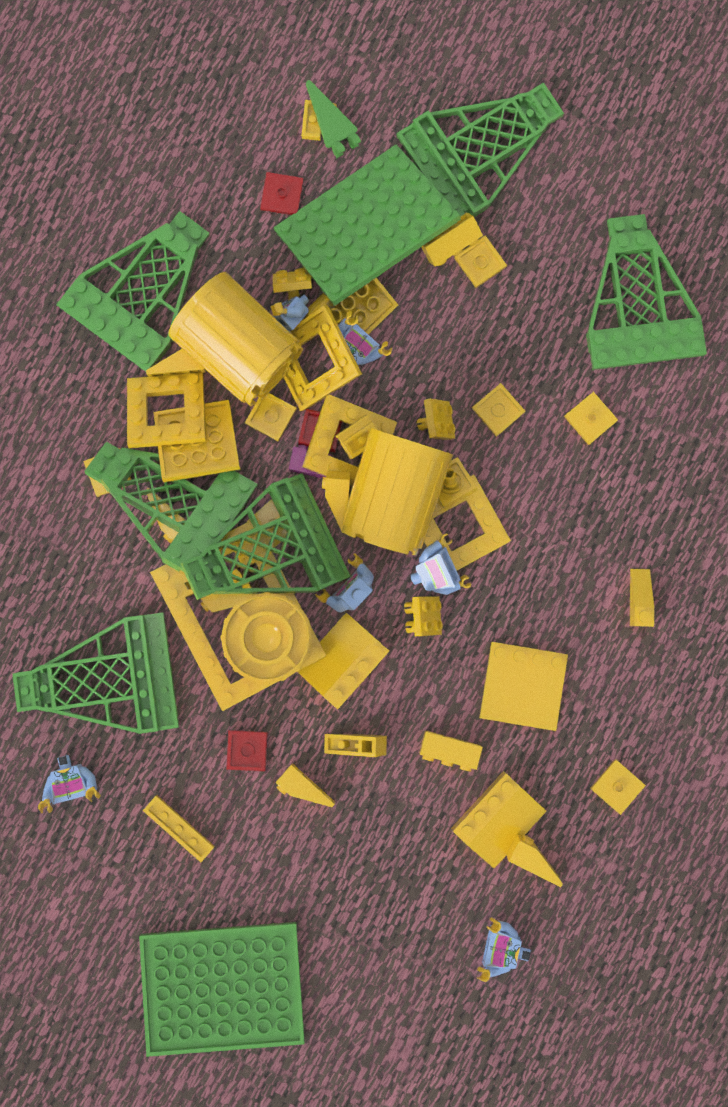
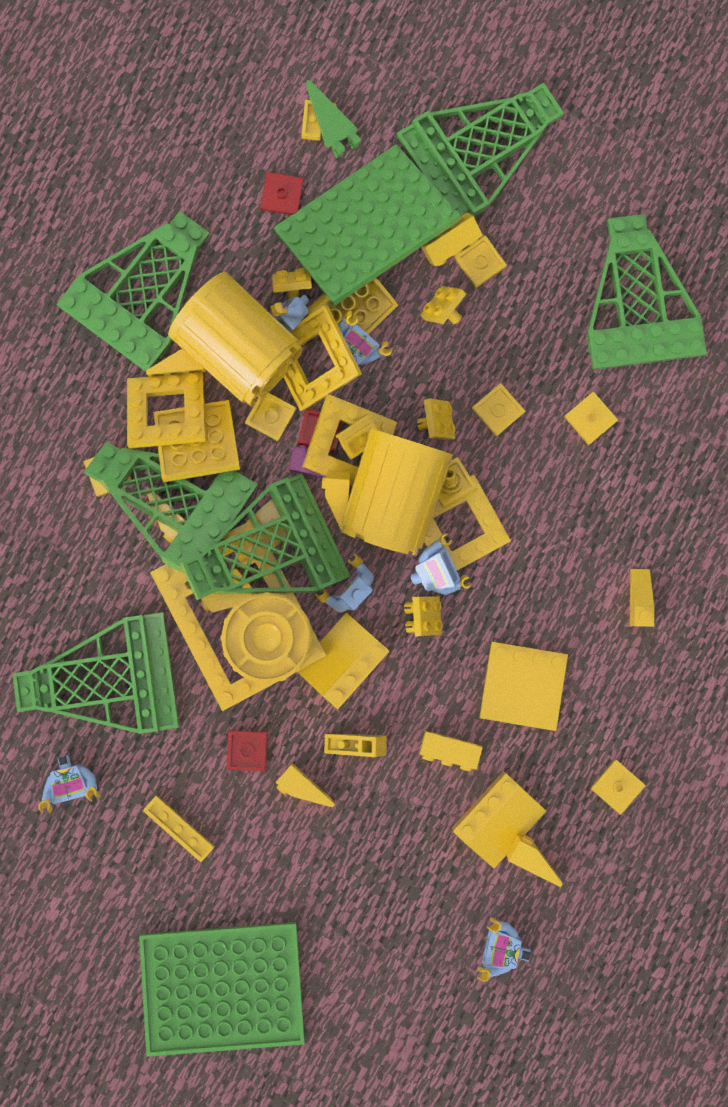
none -> yellow plate [420,286,466,324]

